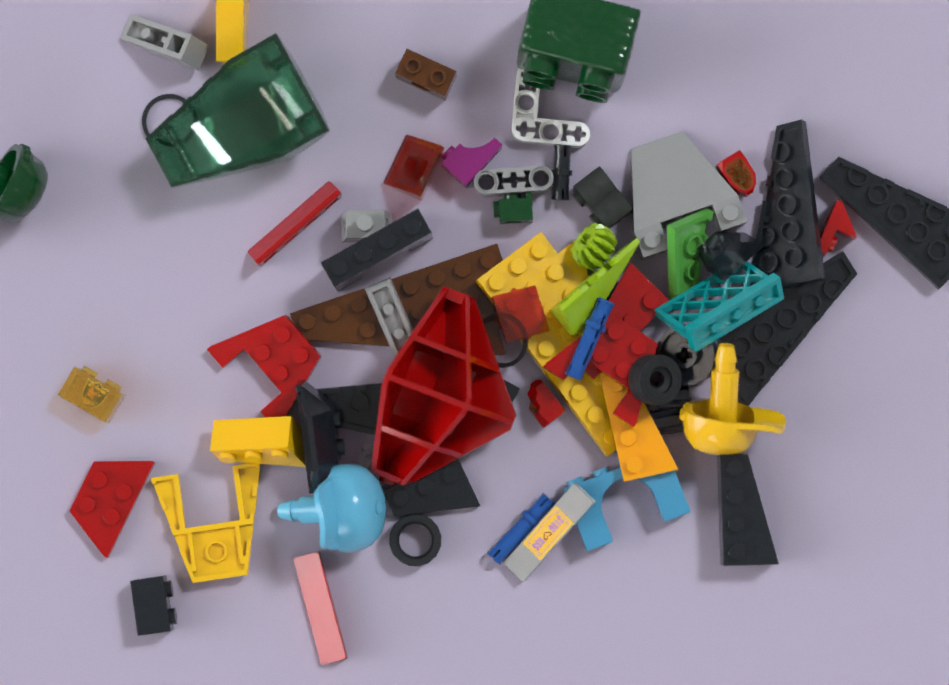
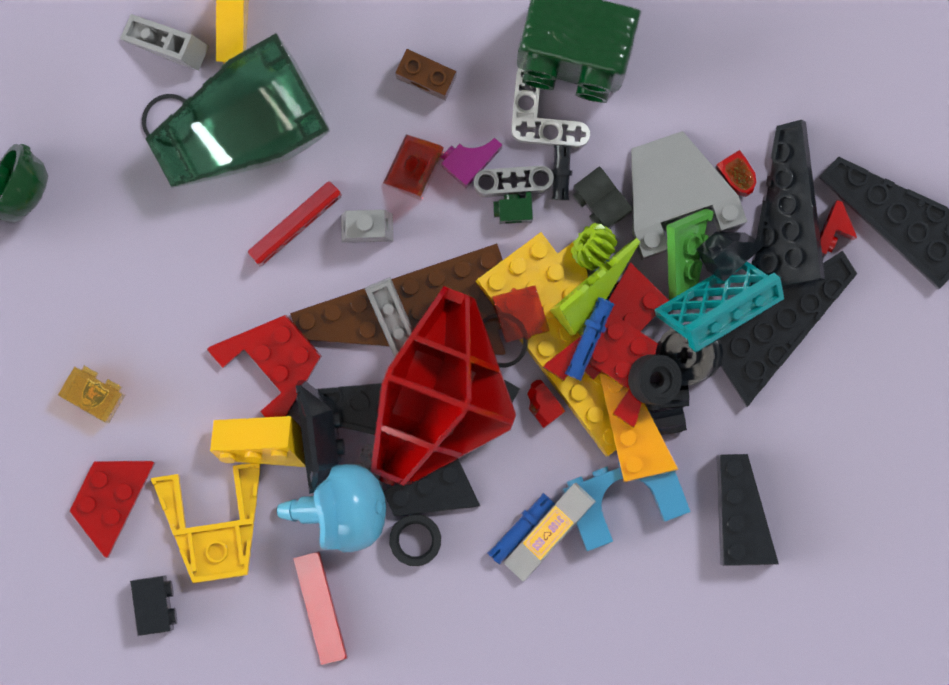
black arch [321,209,433,292] -> none
yellow piece [679,343,786,455] -> none

